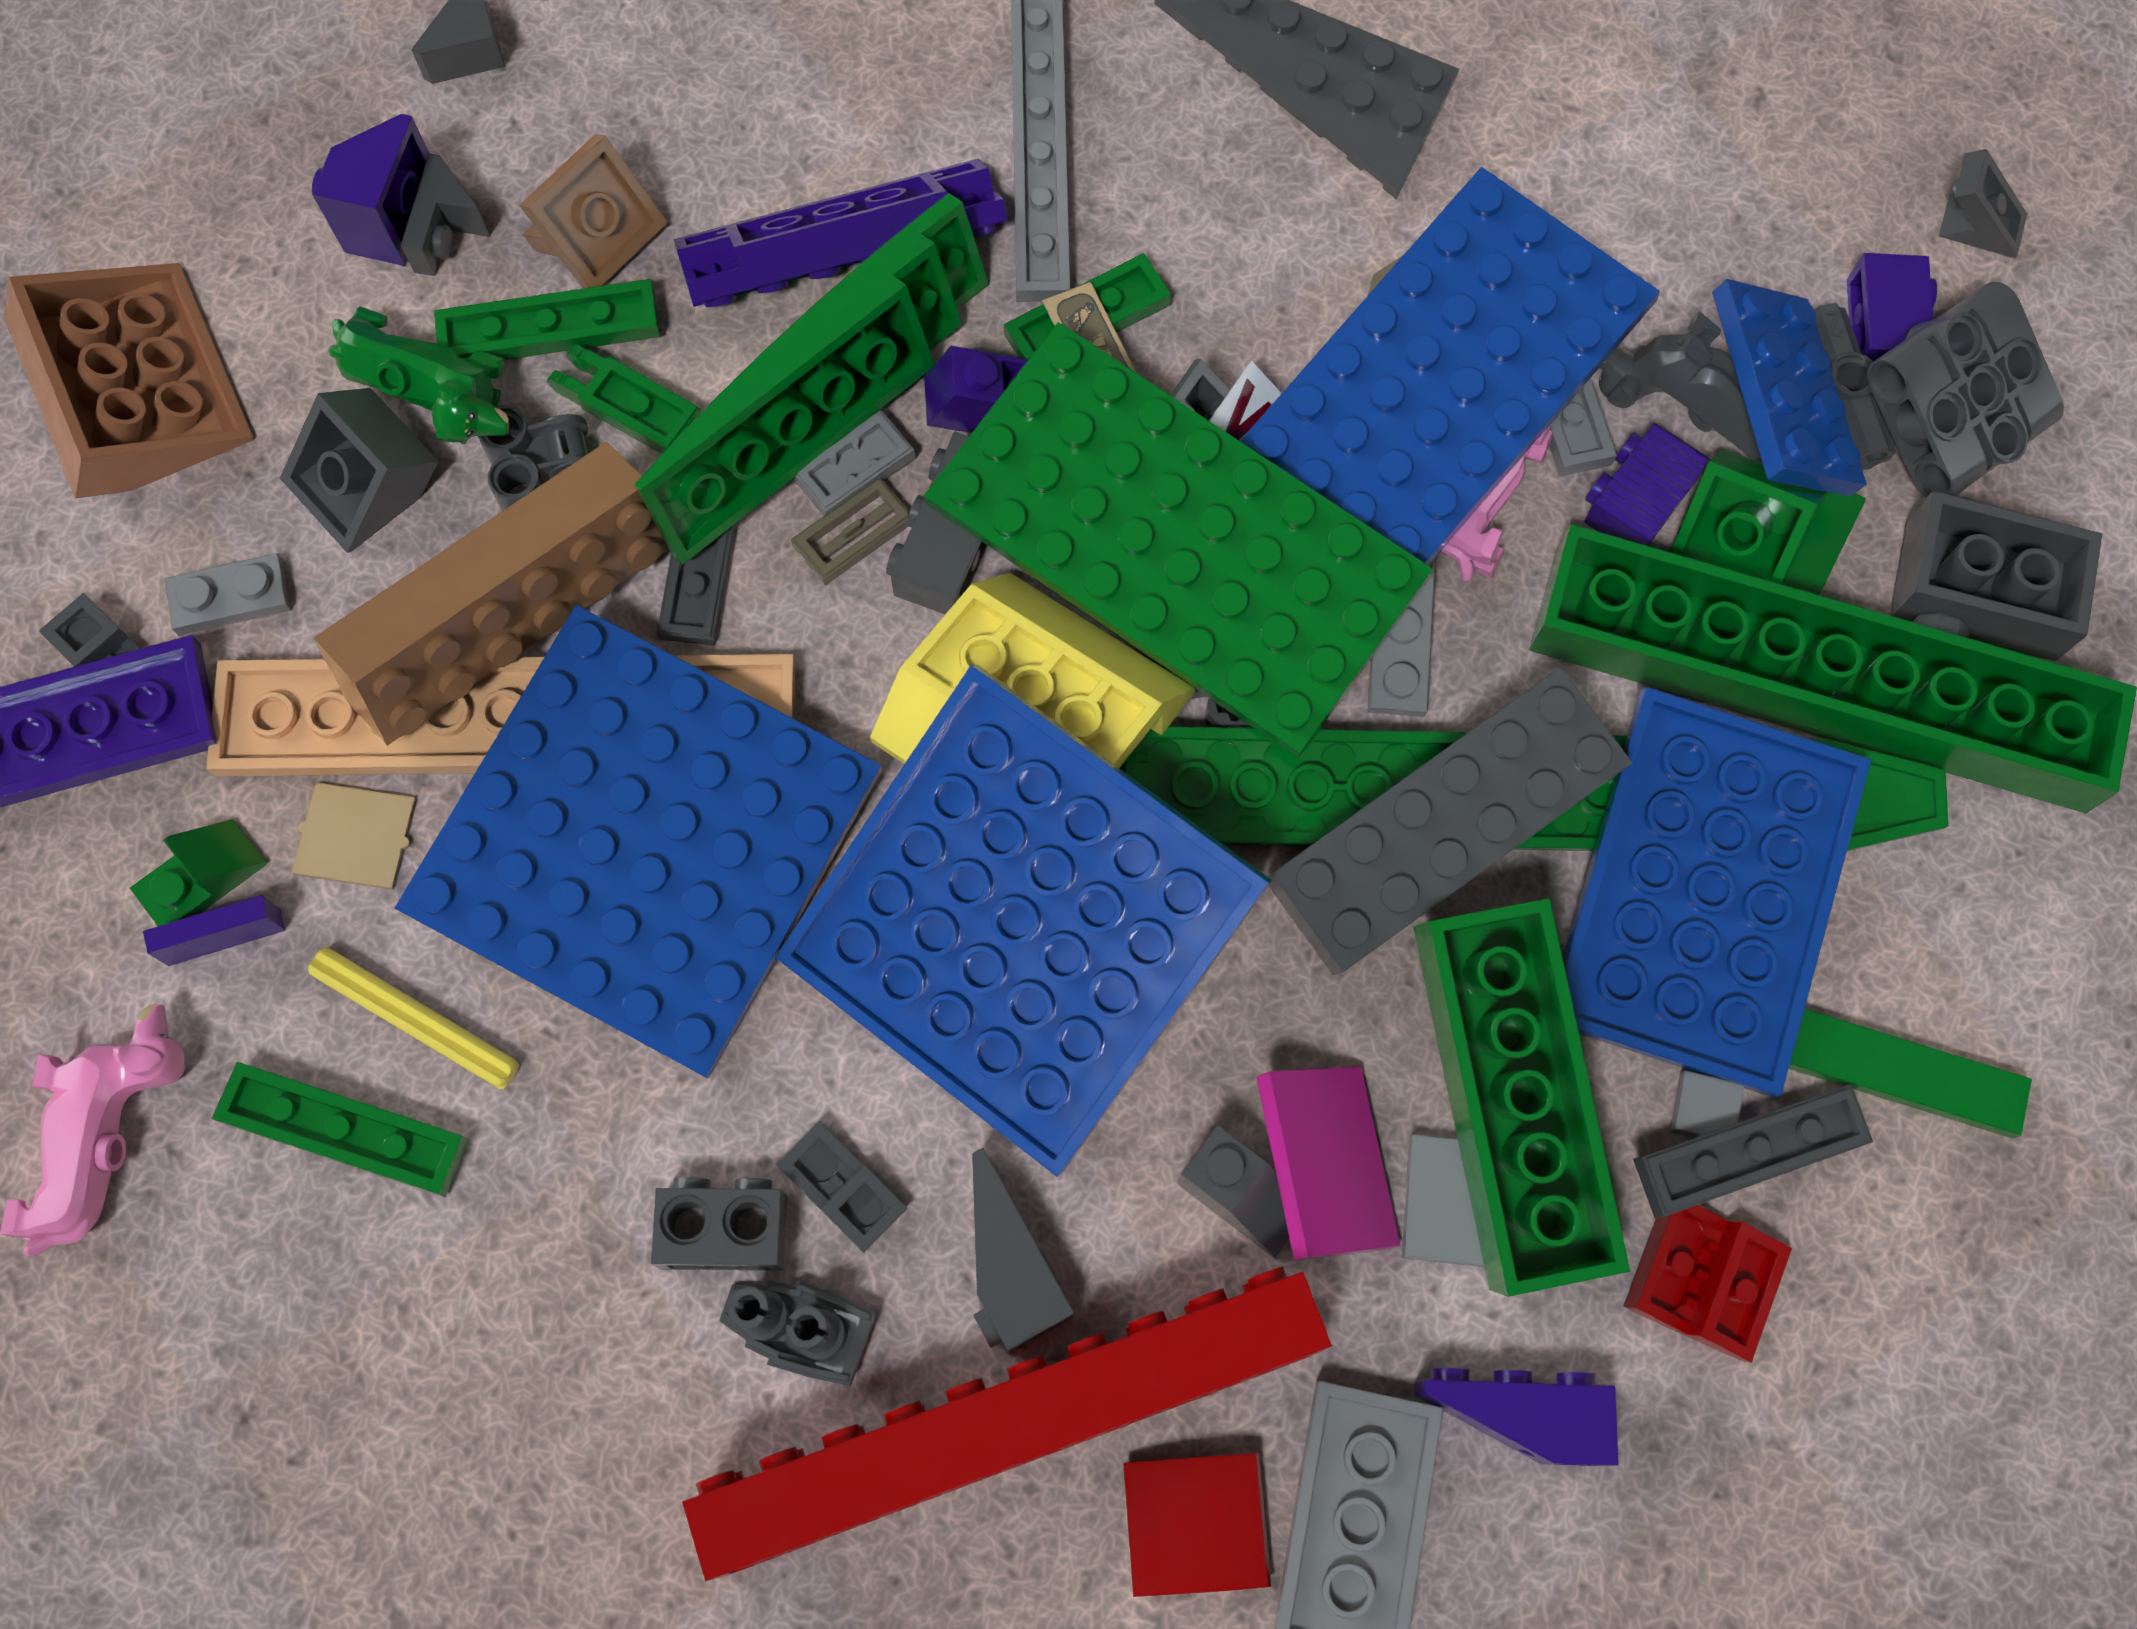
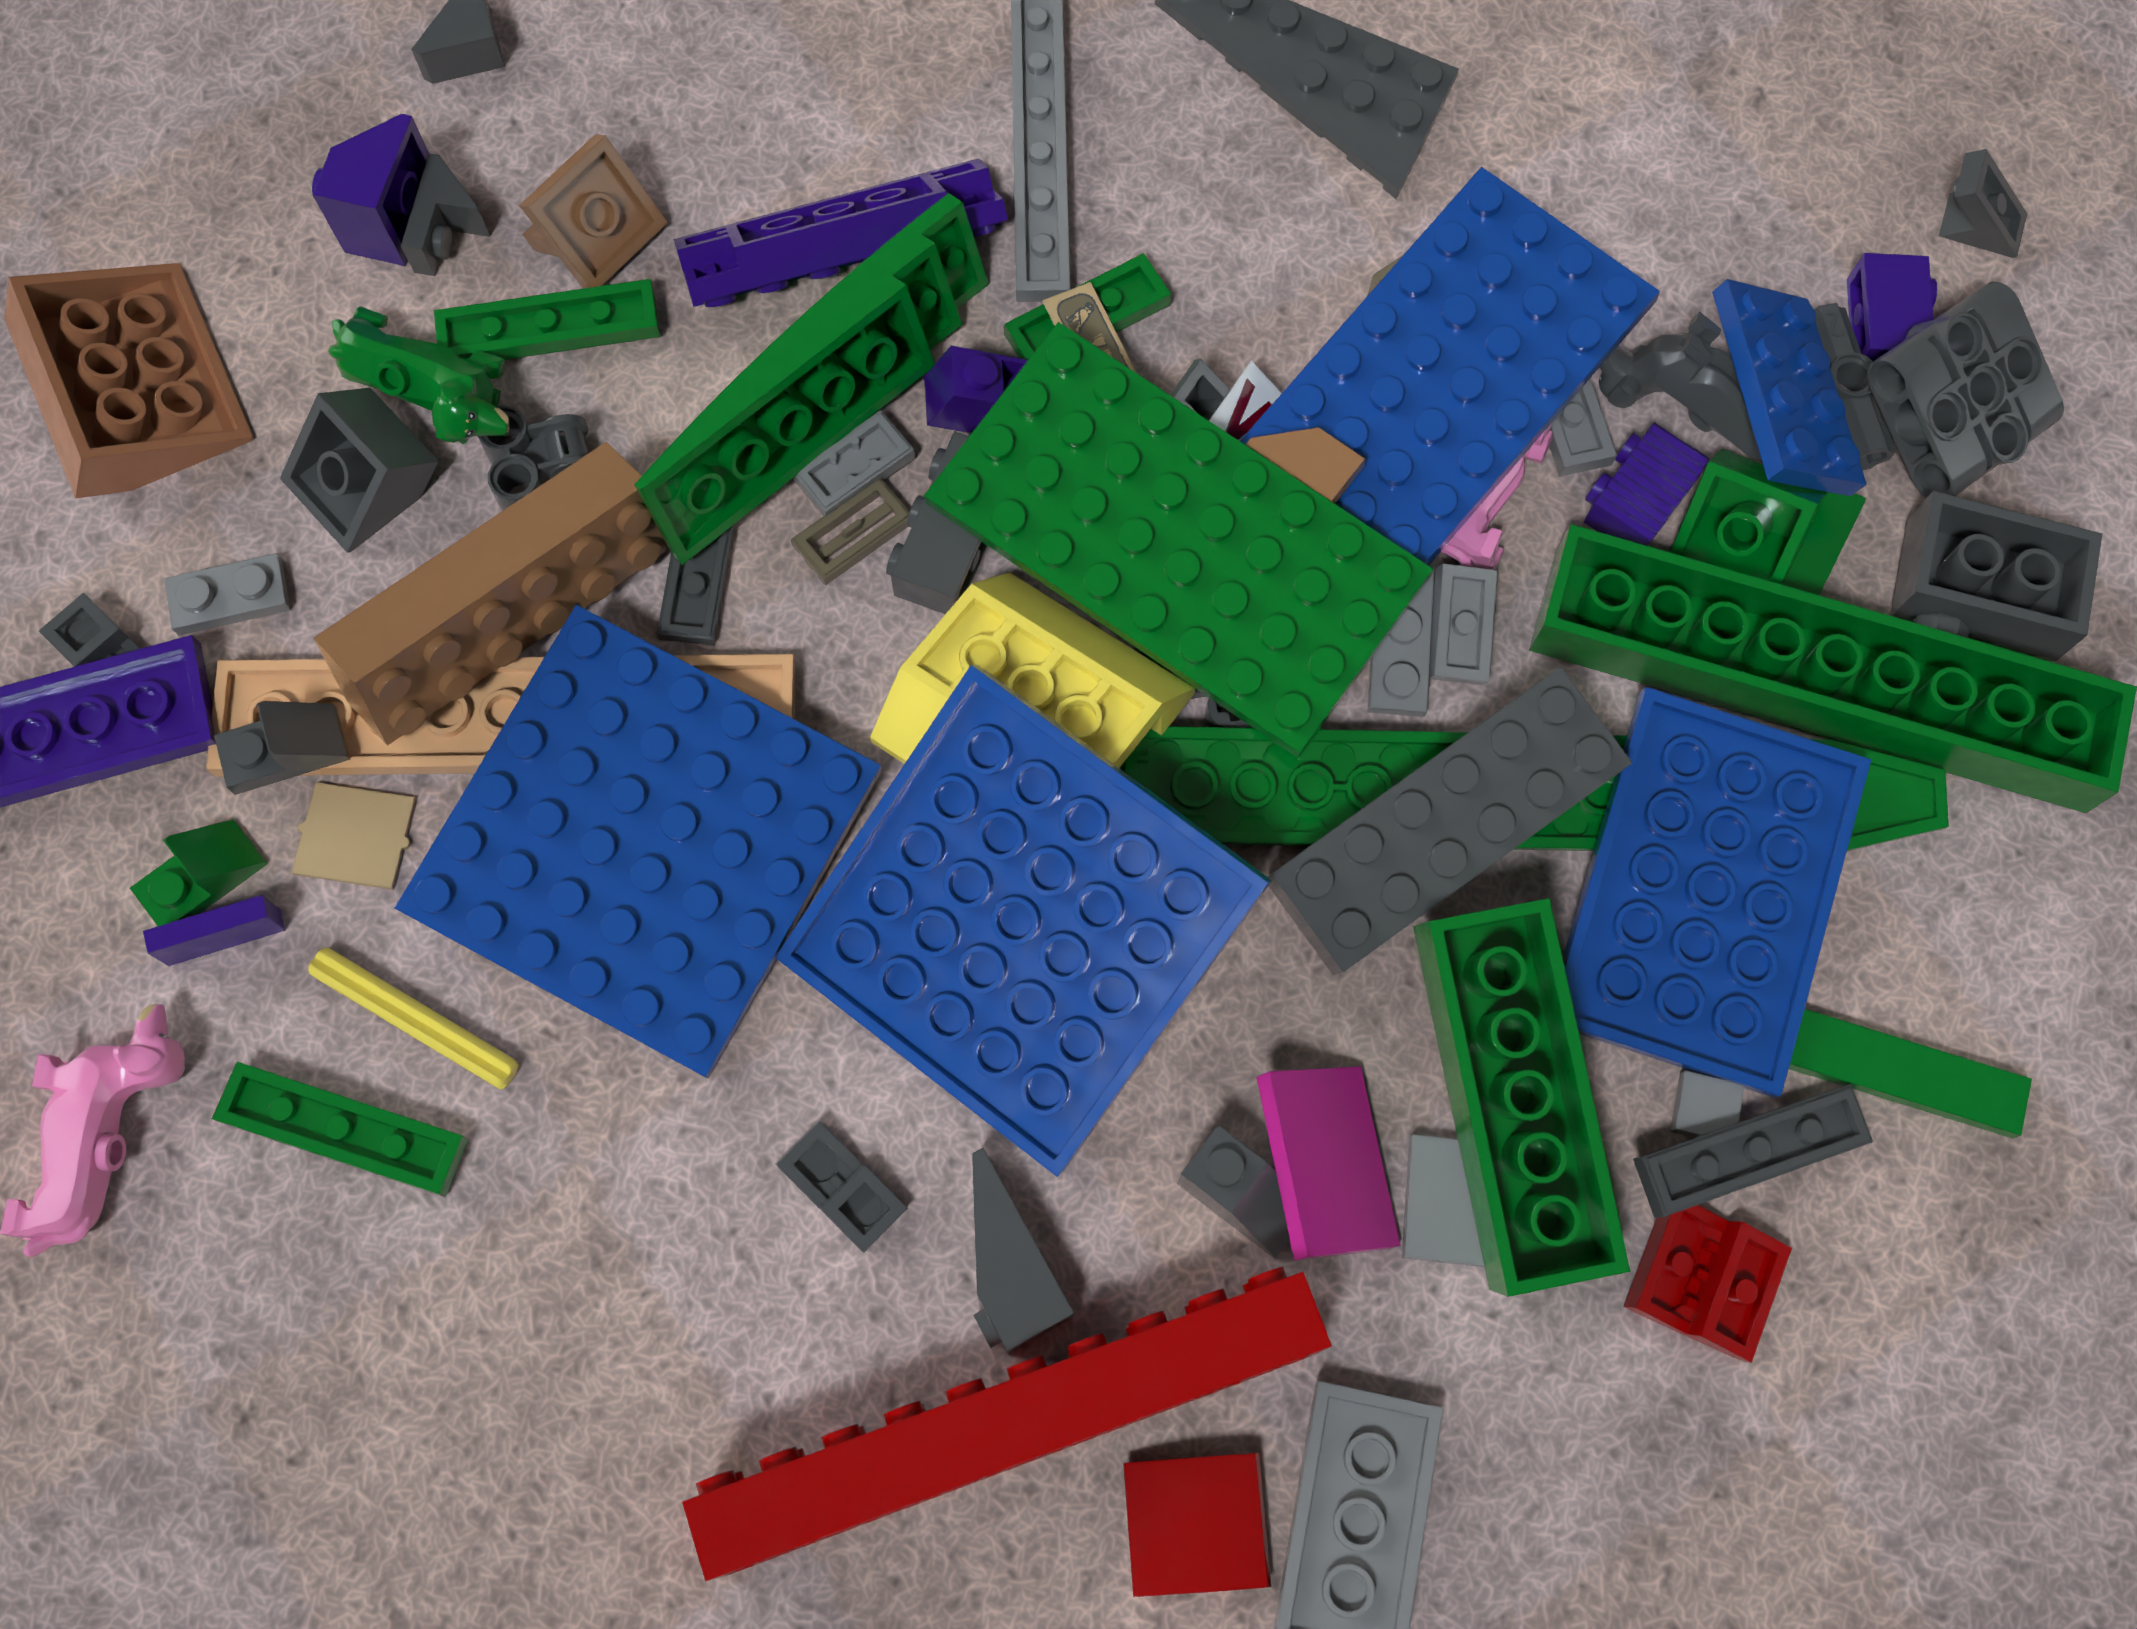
green hinge [547,344,701,454] -> none
dark grey brick [651,1177,787,1271] -> none
dark grey connector [719,1280,876,1387] -> none
dark purple slope [1415,1368,1619,1466] -> none
none -> dark grey slope [214,701,350,795]
none -> medium nougat tile [1245,427,1365,504]
none -> light grey plate [1429,563,1497,685]

